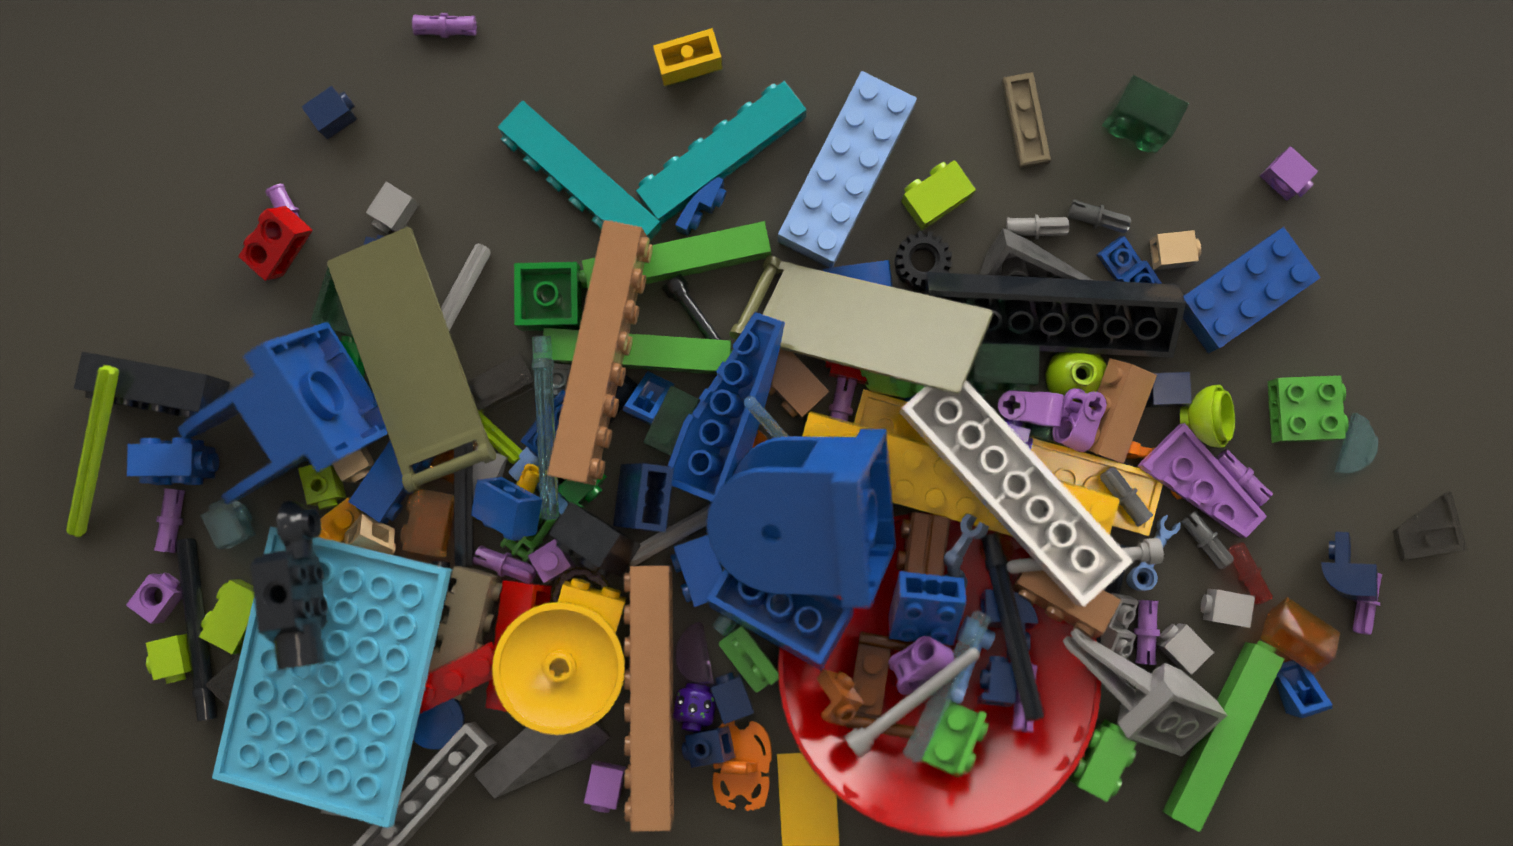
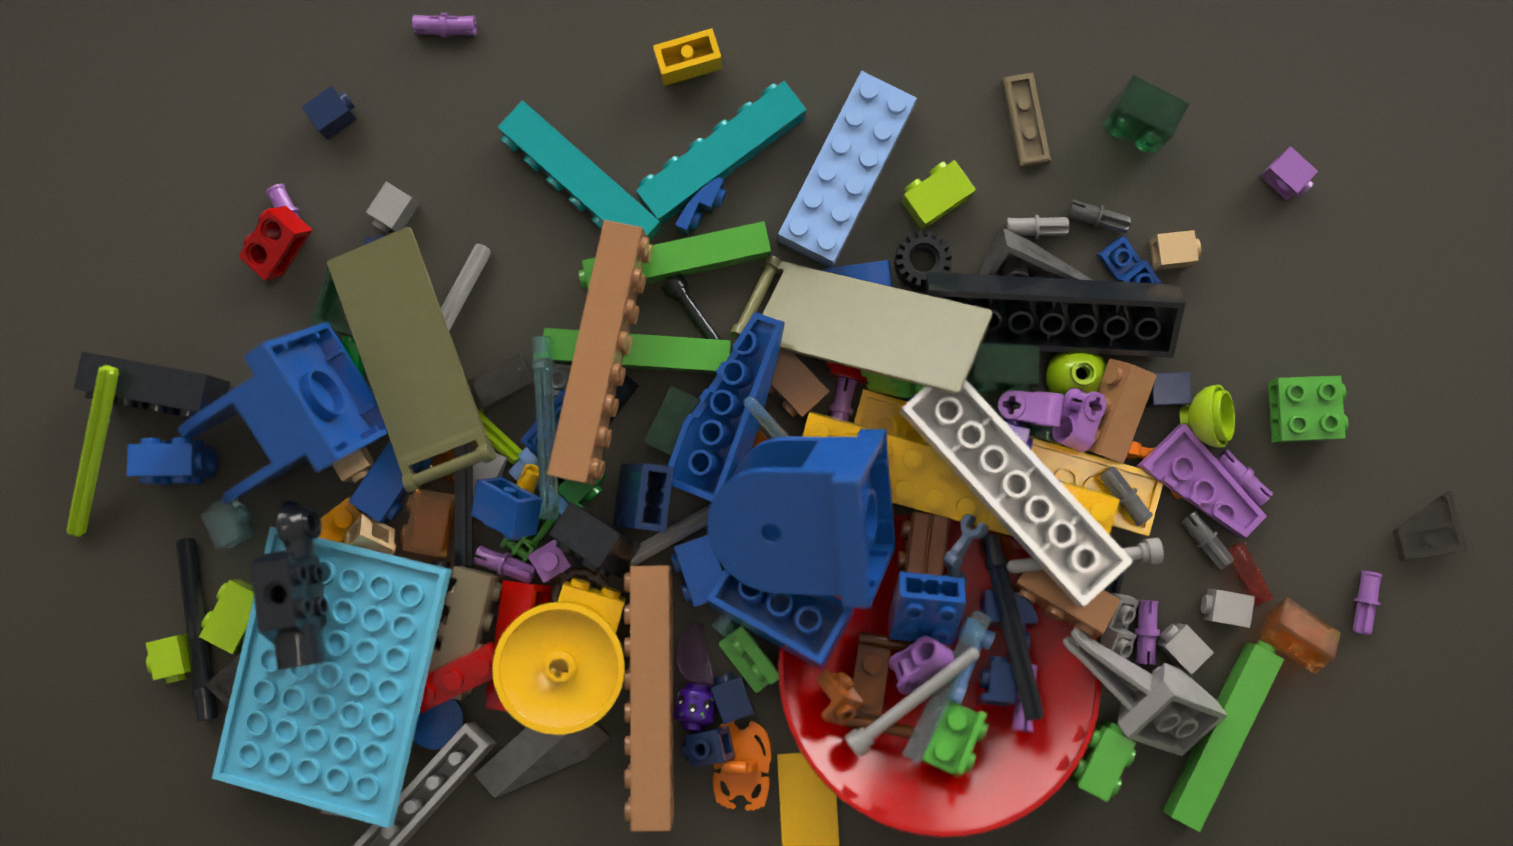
medium lavender brick [126,572,182,624] -> none
medium lavender pin [154,488,185,553] -> none
lime brick [298,465,347,510] -> none
green brick [514,262,582,331] -> none
medium lavender brick [584,760,626,813] -> none
blue slope [623,371,675,427] -> none
medium blue brick [1126,515,1180,591] -> none
blue brick [1183,227,1321,353] -> none
blue slope [1275,657,1333,718] -> none
dark blue brick [1321,532,1378,601] -> none
clear light blue tile [1334,413,1378,474] -> none

